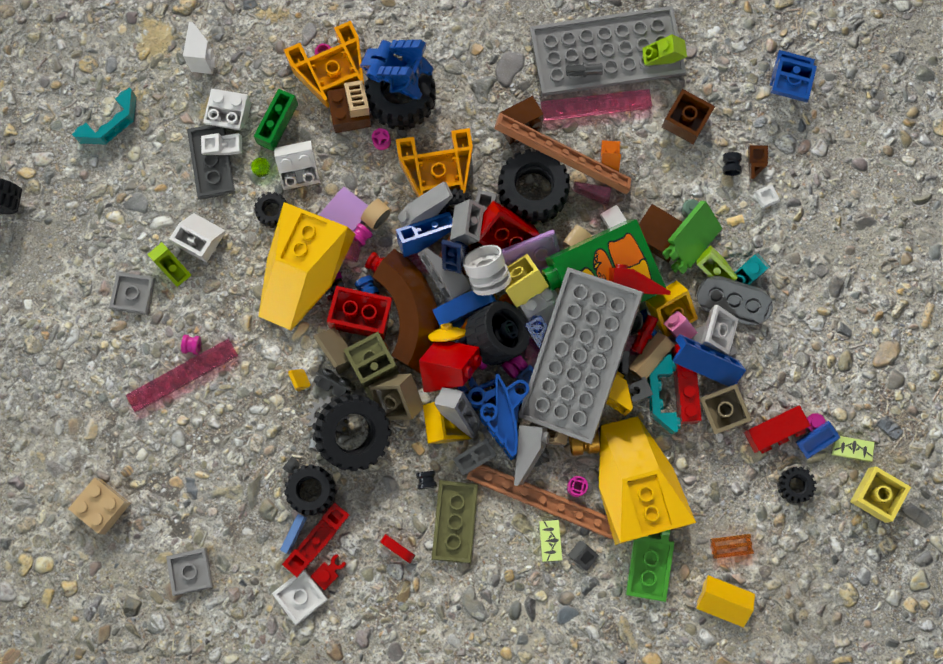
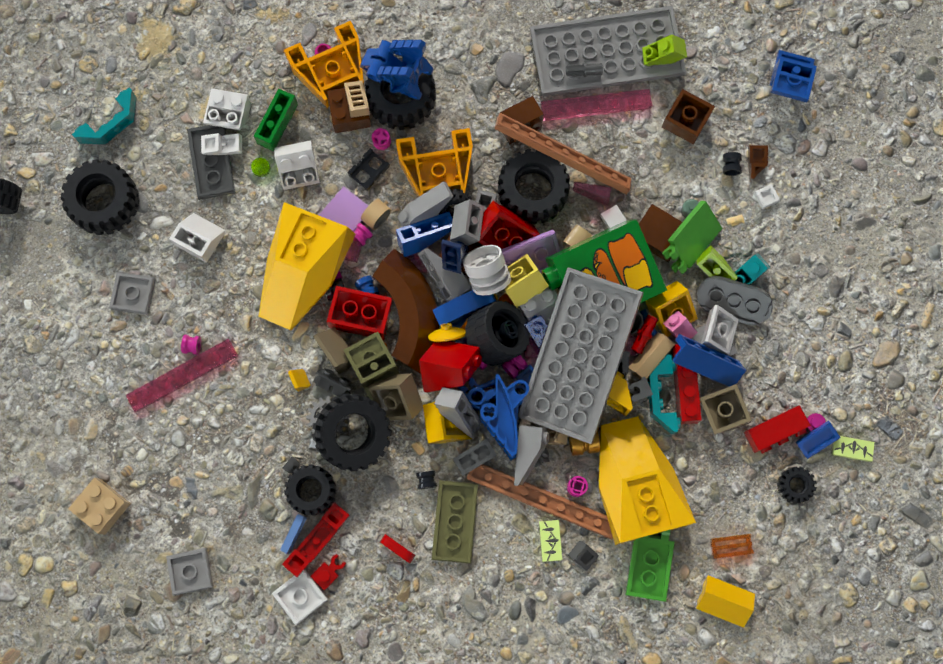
lime slope [147,242,191,287] -> none
white slope [183,22,217,74] -> none
black tyre [254,192,287,228] -> none
red wheel [365,252,384,273] -> none
orange slope [600,140,621,172] -> none
red slope [609,264,671,295] -> none
light yellow brick [850,466,911,523] -> none
none -> black tyre [61,159,139,235]
none -> black piece [347,148,390,191]

